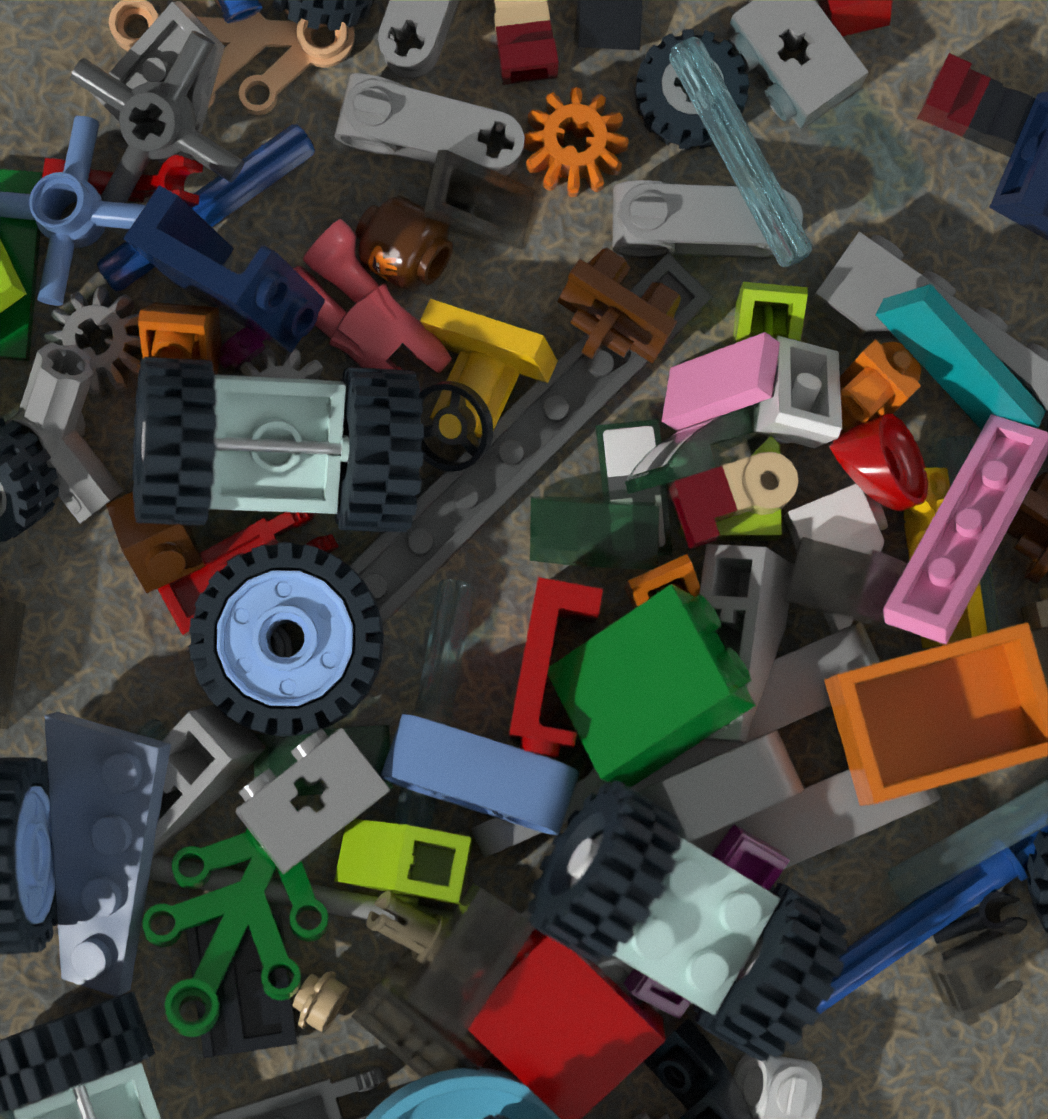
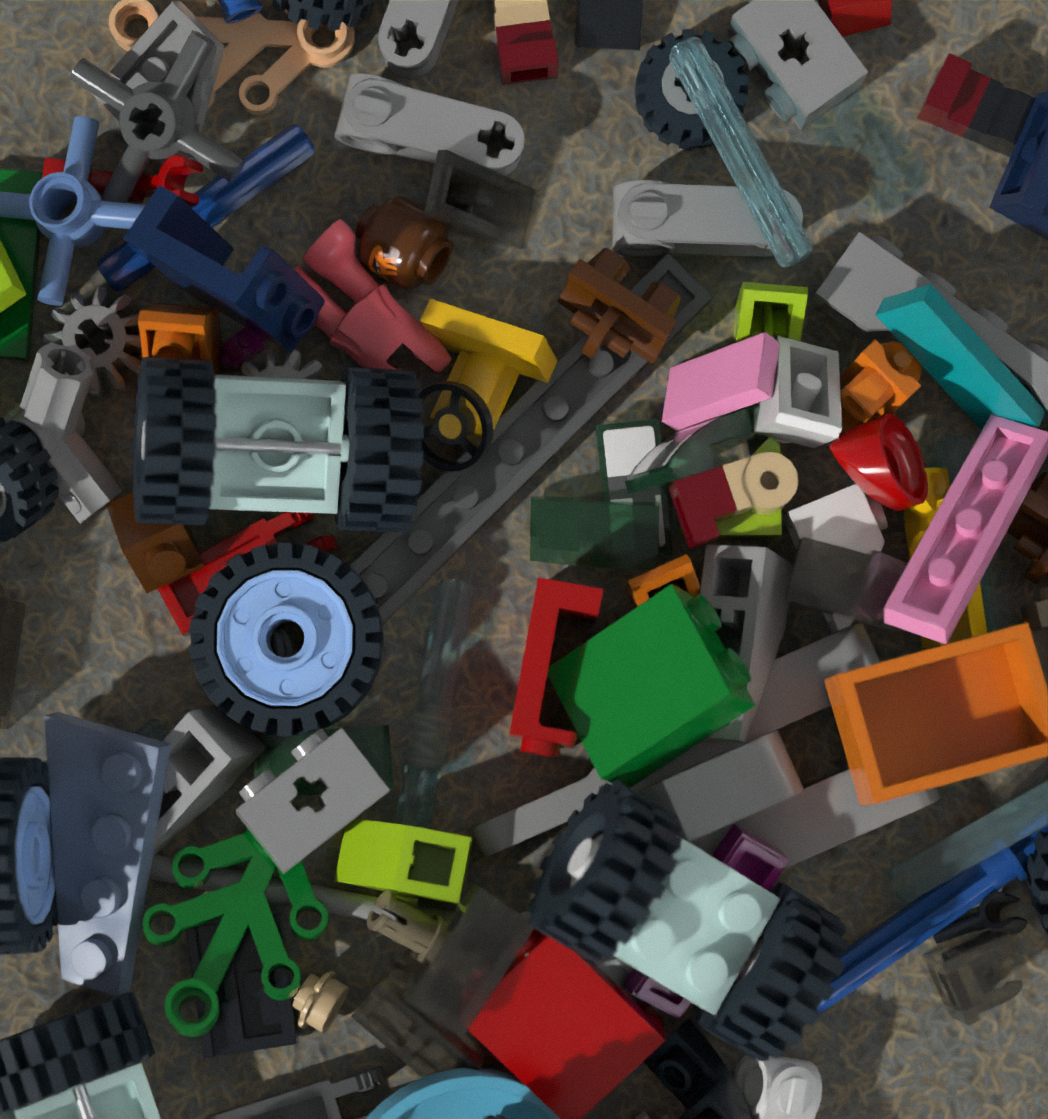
medium blue beam [380,714,580,836] -> none
orange gear [523,87,629,198] -> none

